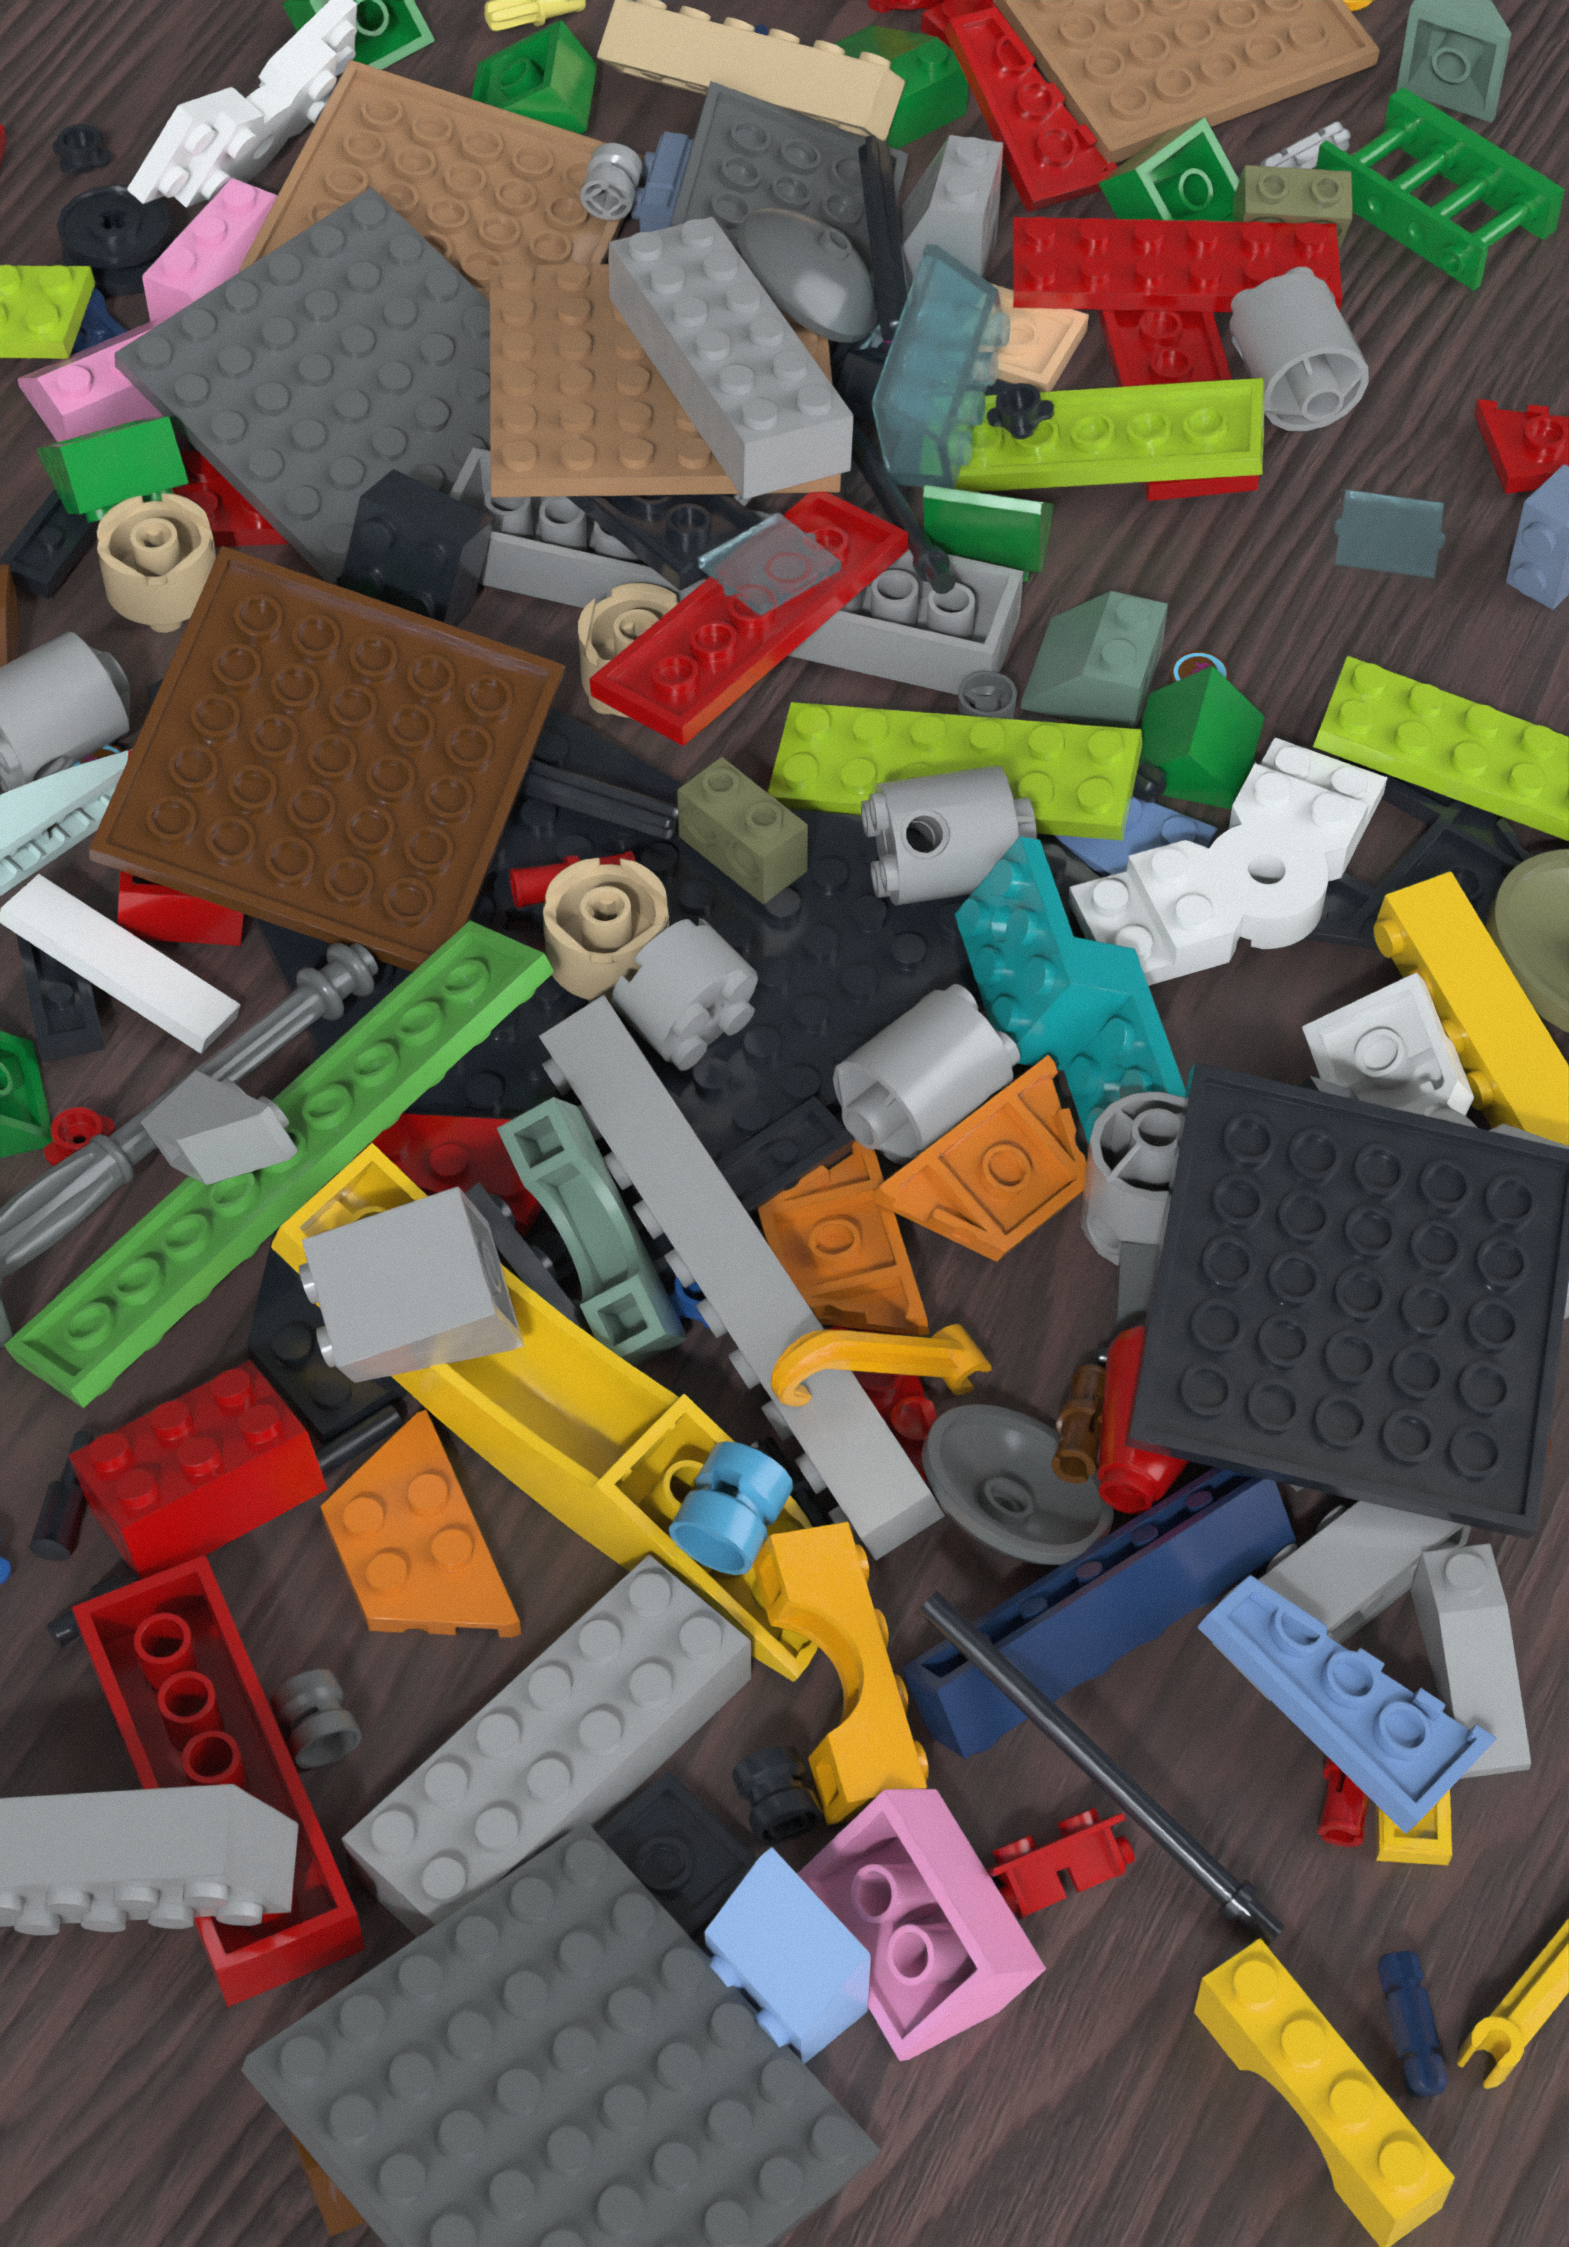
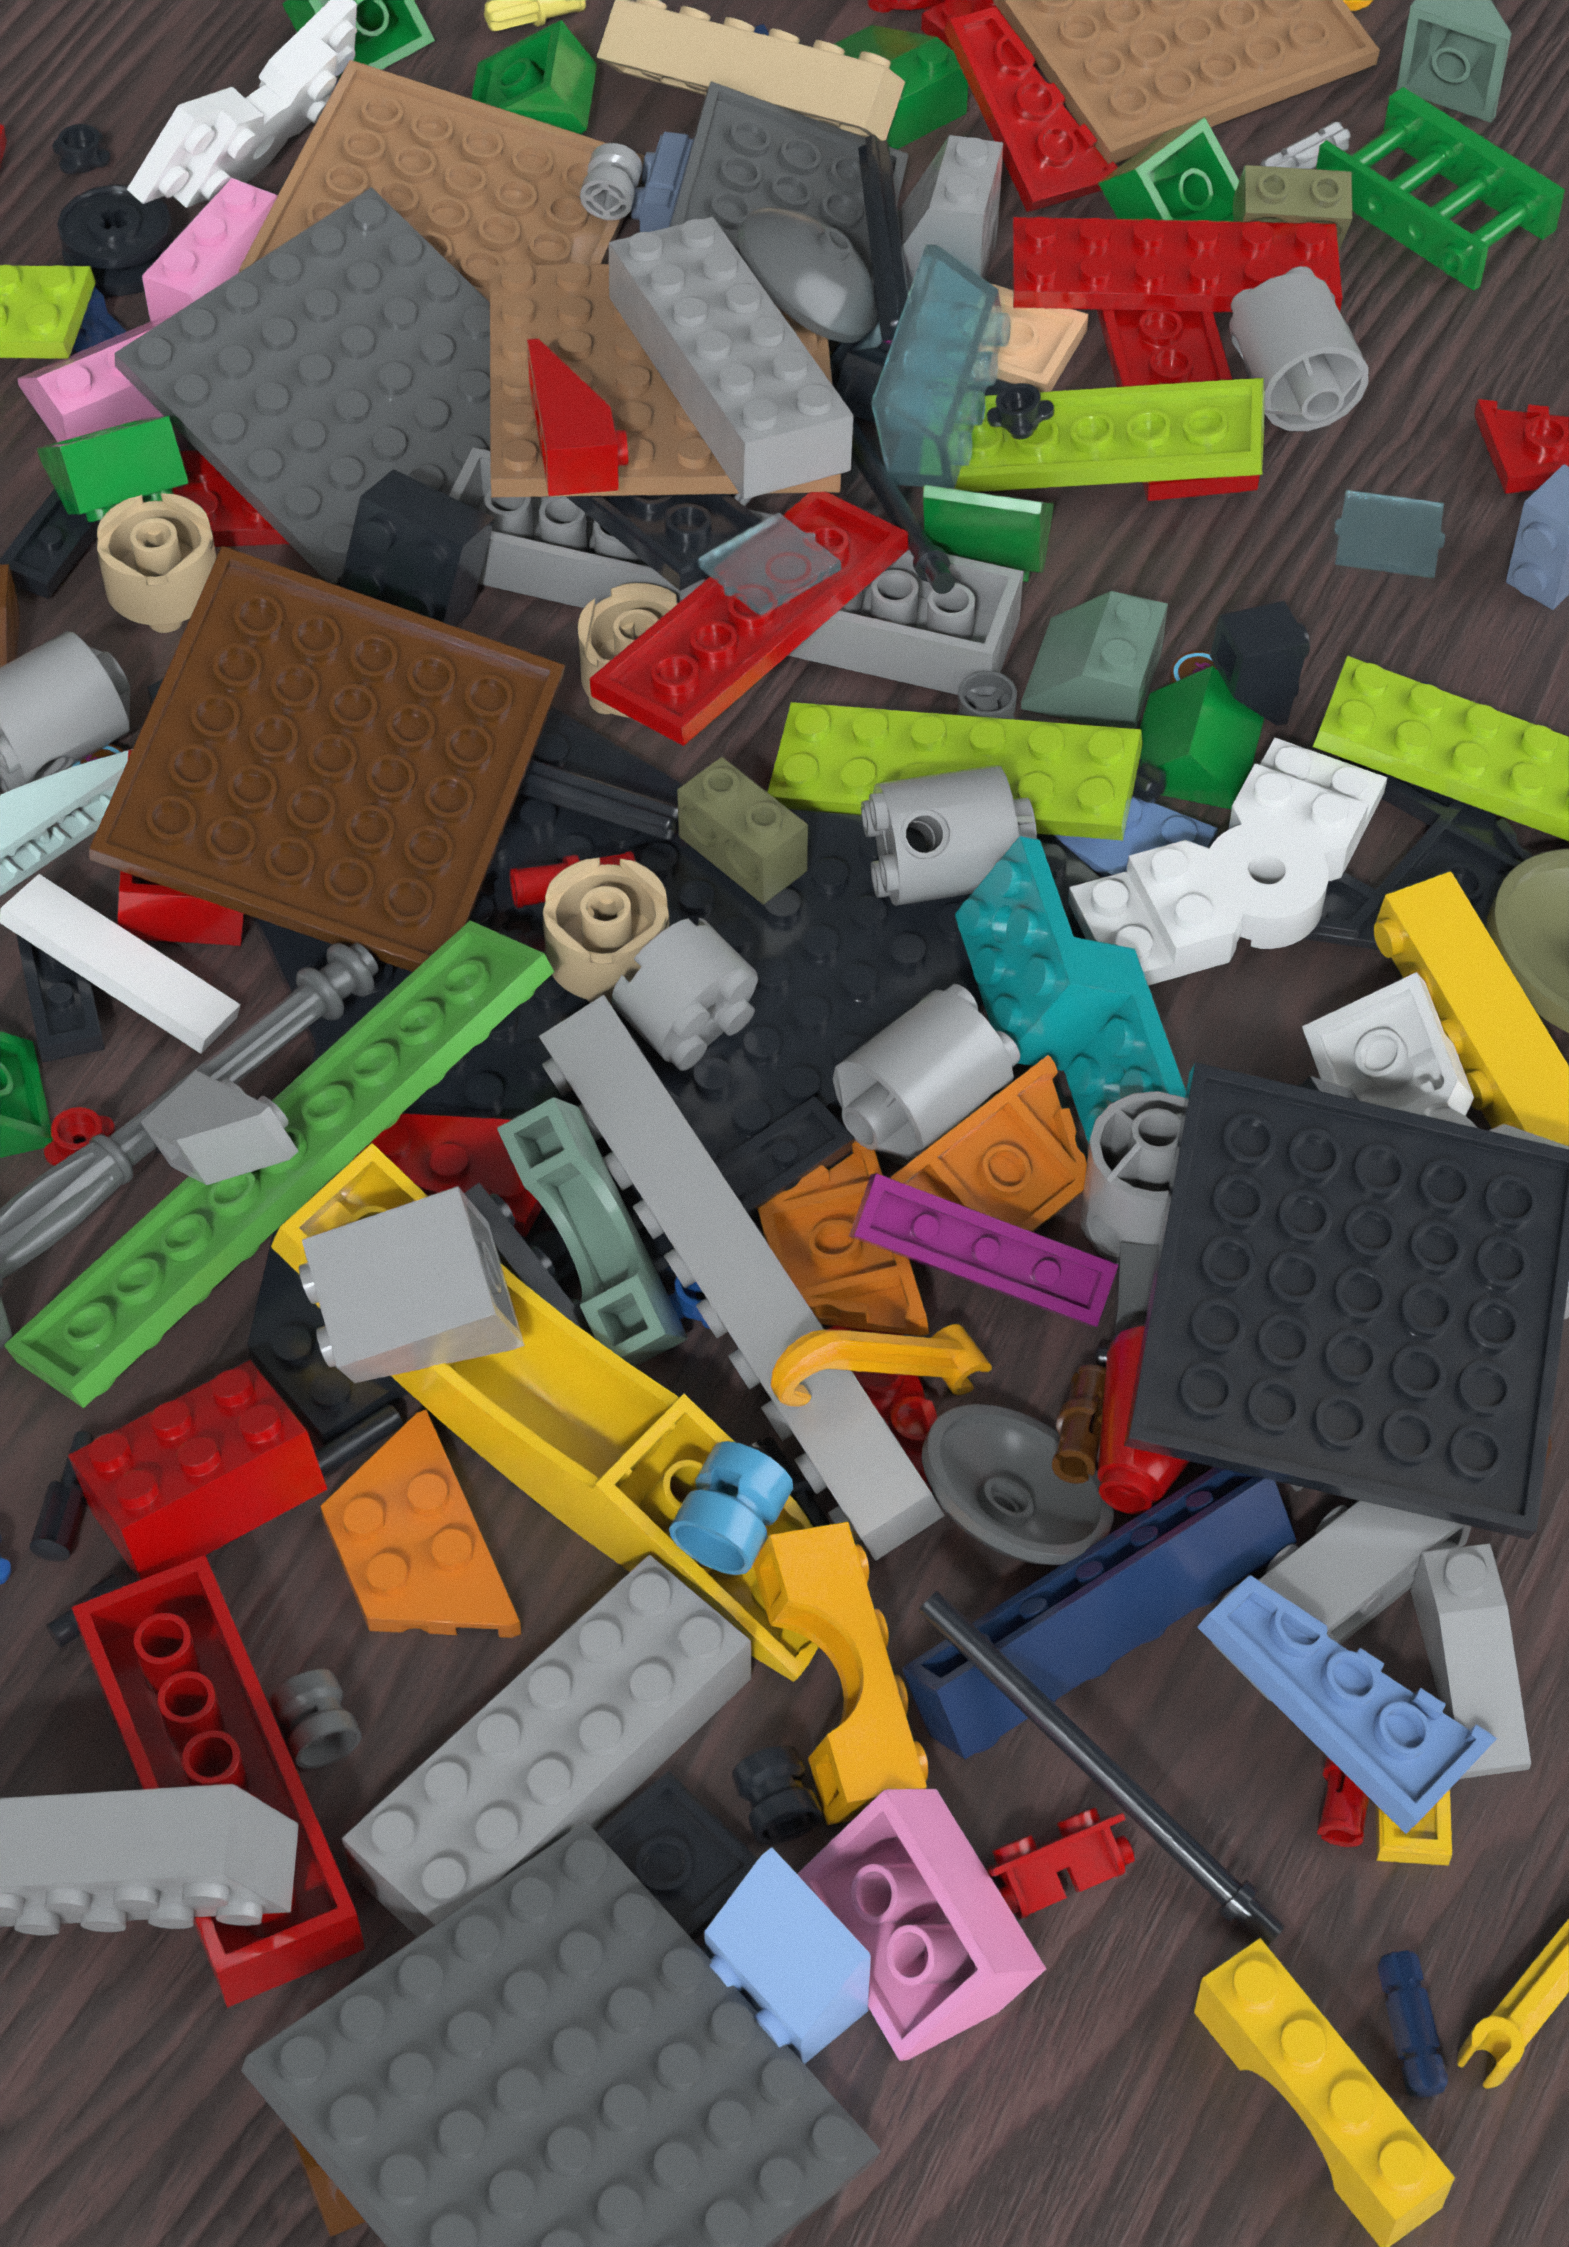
none -> red slope [527,338,628,496]
none -> magenta plate [849,1173,1119,1327]
none -> black slope [1210,601,1310,726]

